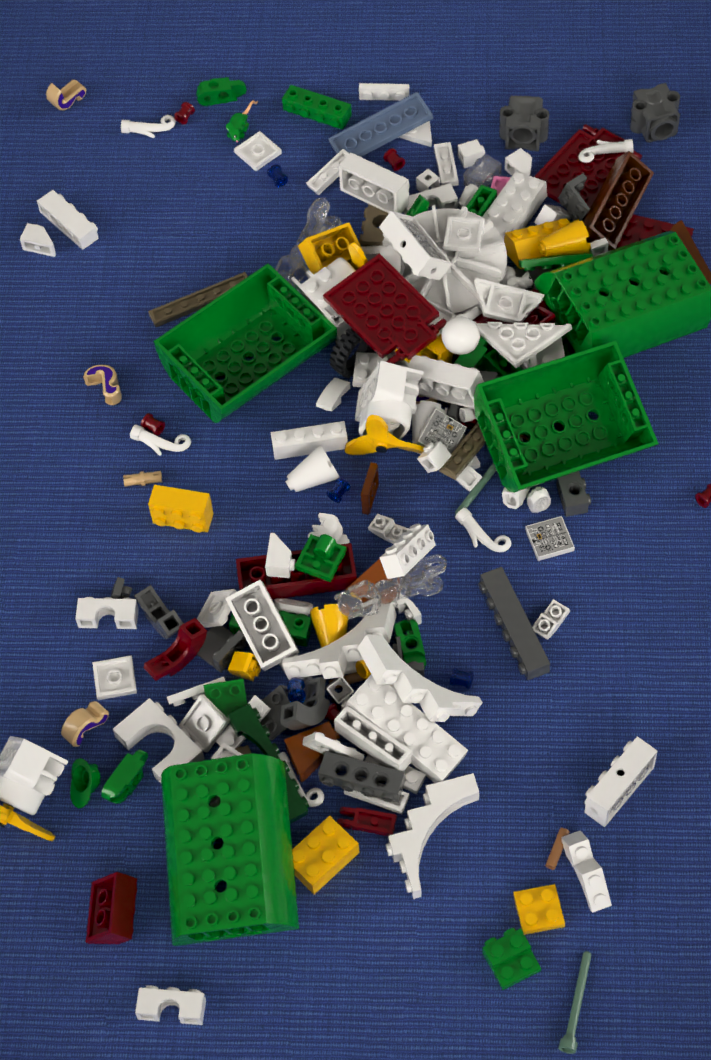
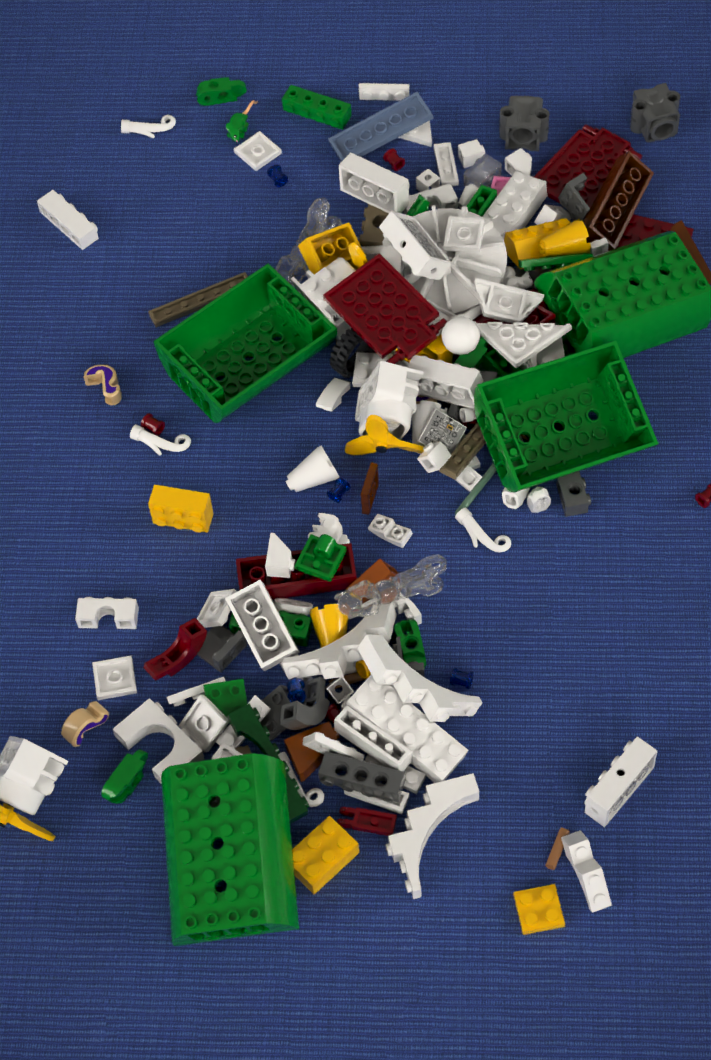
white slope [20,223,56,257] -> none
tan animal [46,80,86,111] -> none
green piece [70,758,101,808] -> none
dark red slope [86,872,137,944] -> none
dark grey tile [110,577,132,599] -> none
tan pin [123,471,162,487] -> none
dark grey arch [134,585,183,639] -> none
white arch [135,985,206,1025] -> none
dark red bush [174,102,195,124] -> none
yellow slope [228,651,261,681] -> none
white brick [271,421,348,460] -> none
white plate [306,149,349,195] -> none
white brick [380,524,436,579] -> none
dark grey brick [478,567,550,681] -> none
green plate [482,928,541,990] -> none
tile [525,516,575,561] -> none
white slope [532,599,570,640] -> none
sand green piece [558,951,591,1054] -> none
white plant [578,139,633,163] -> none

